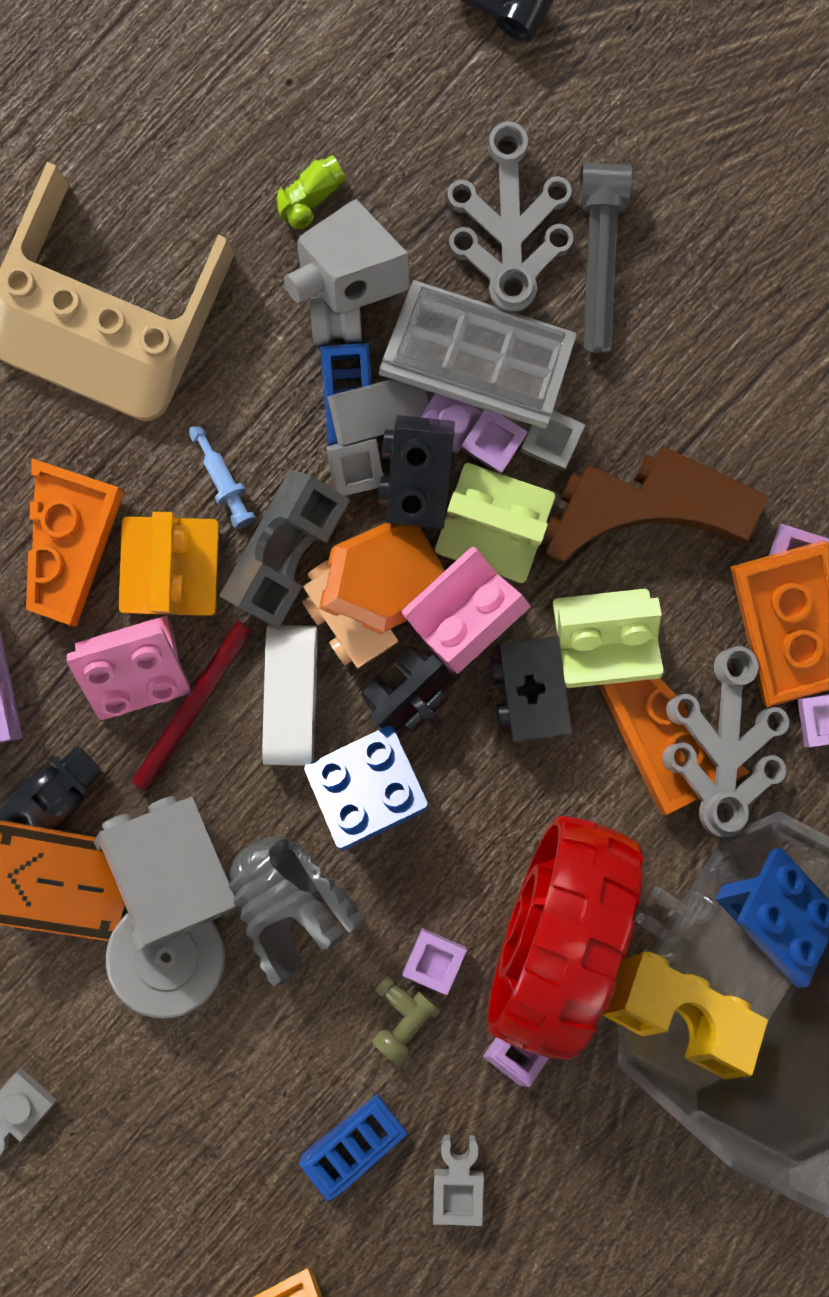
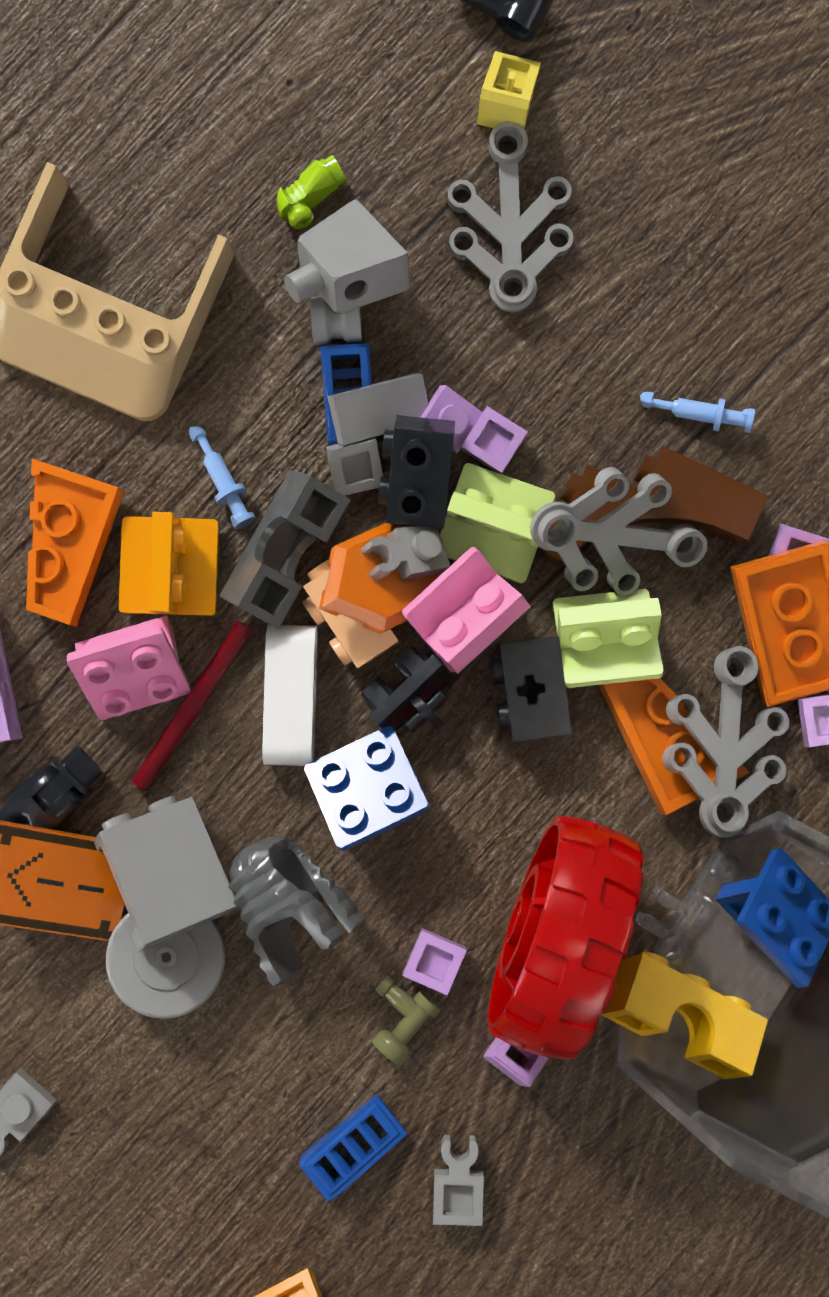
clear piece [379,280,577,429] -> none
light grey plate [520,410,585,472] -> none
dark grey axle [579,162,632,354] -> none
none -> light grey plate [361,526,450,581]
none -> light yellow slope [477,51,541,129]
none -> light grey plant [530,467,707,596]
none -> light blue piece [640,392,755,433]

